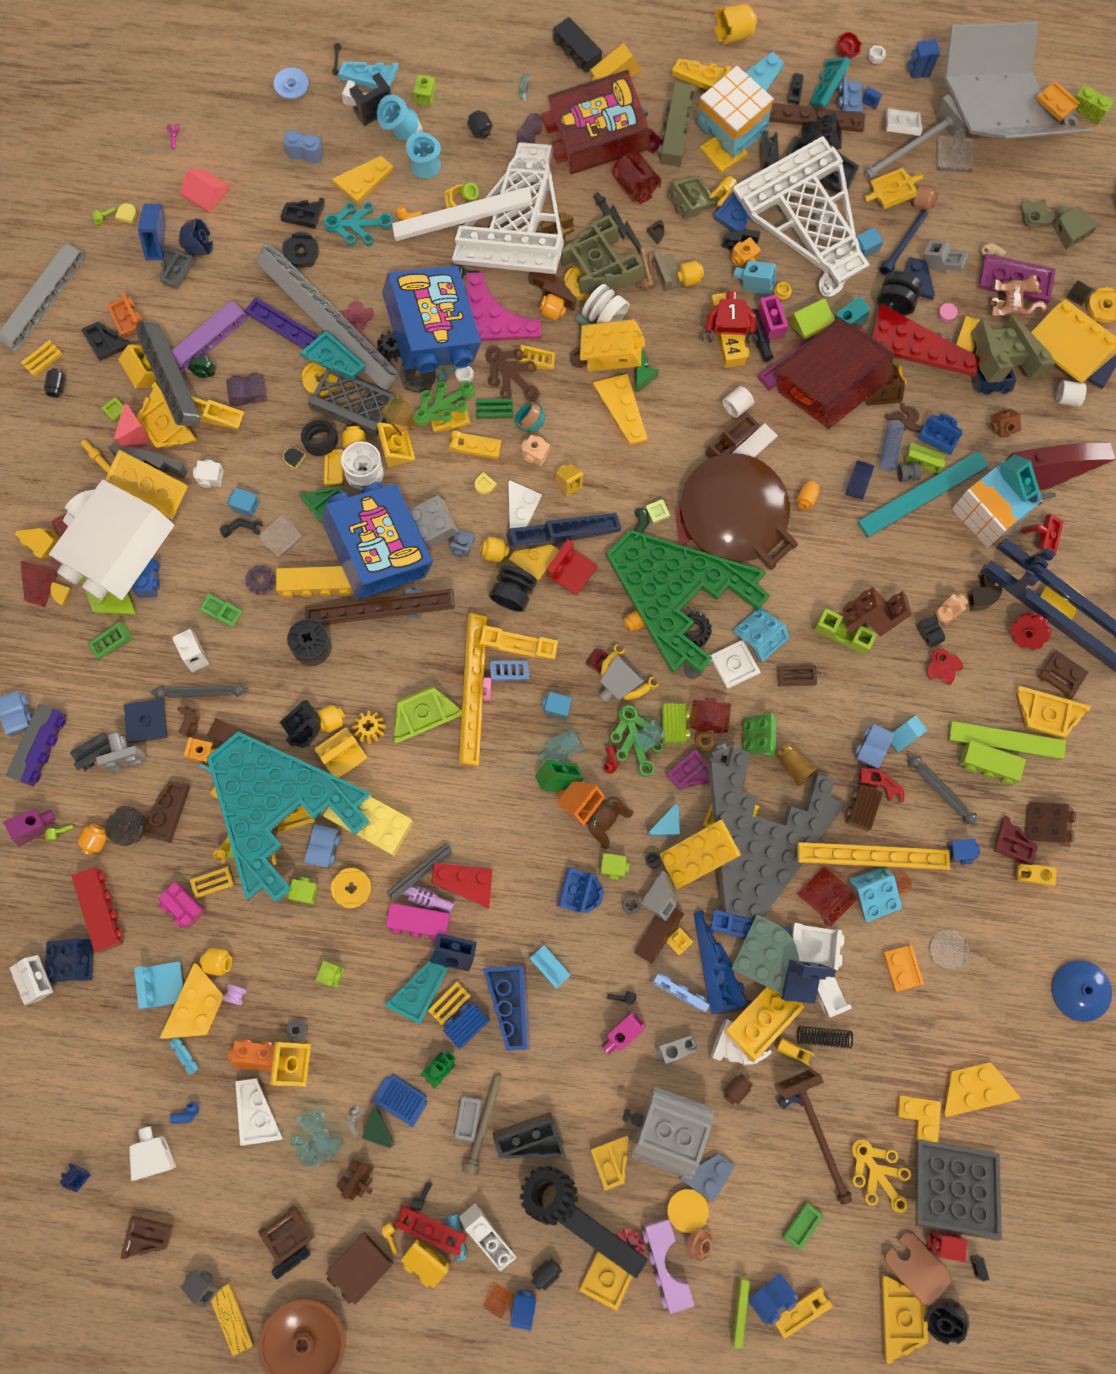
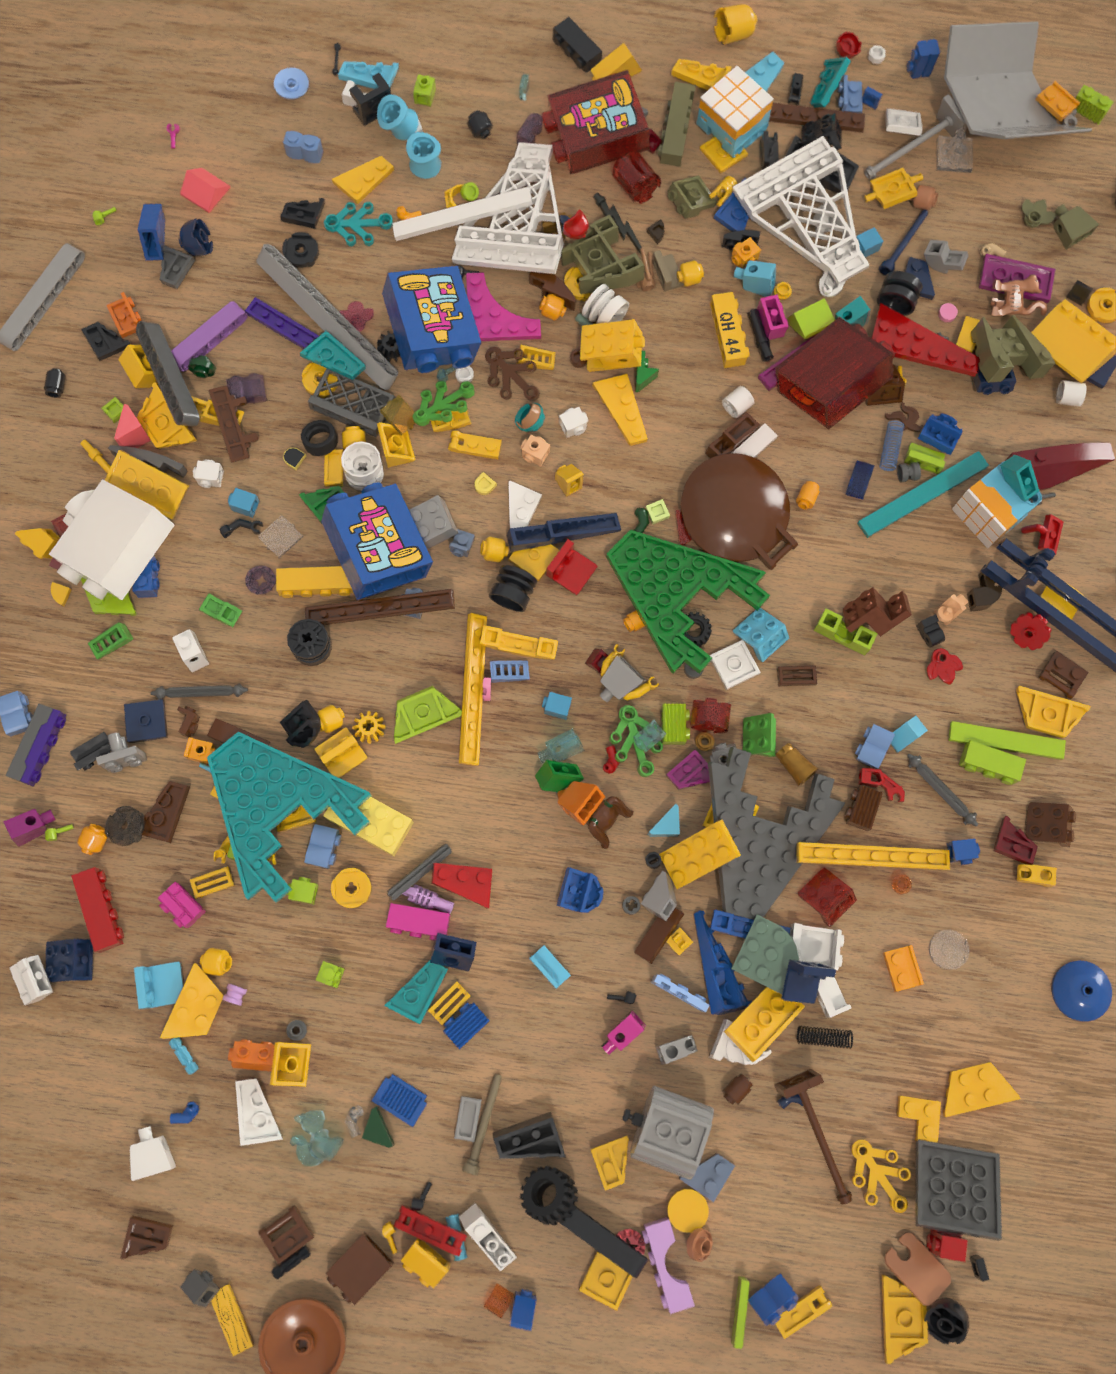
yellow tile [21,340,63,378] -> none
clear red wing [21,561,58,607] -> none
clear blue tile [59,1163,91,1192] -> none
light yellow tile [115,203,137,225] -> none
reddish brown hips [336,1159,374,1201] -> none
clear smoke plate [399,364,436,392] -> none
green hips [420,1051,456,1089] -> none
green tile [476,399,513,419] -> none
blue wedge [482,966,530,1051] -> none
black brick [531,1257,563,1291] -> none
lime brick [600,853,630,881] -> none
red torso [702,291,758,344] -> none
yellow bar [776,1037,815,1066] -> none
bright green tile [782,1202,824,1251] -> none
medium azure bracket [848,867,902,922] -> none
dark orange brick [990,408,1021,438] -> none
none -> reddish brown hinge [208,385,258,463]
none -> red hair [559,209,589,240]
none -> white brick [559,407,588,438]

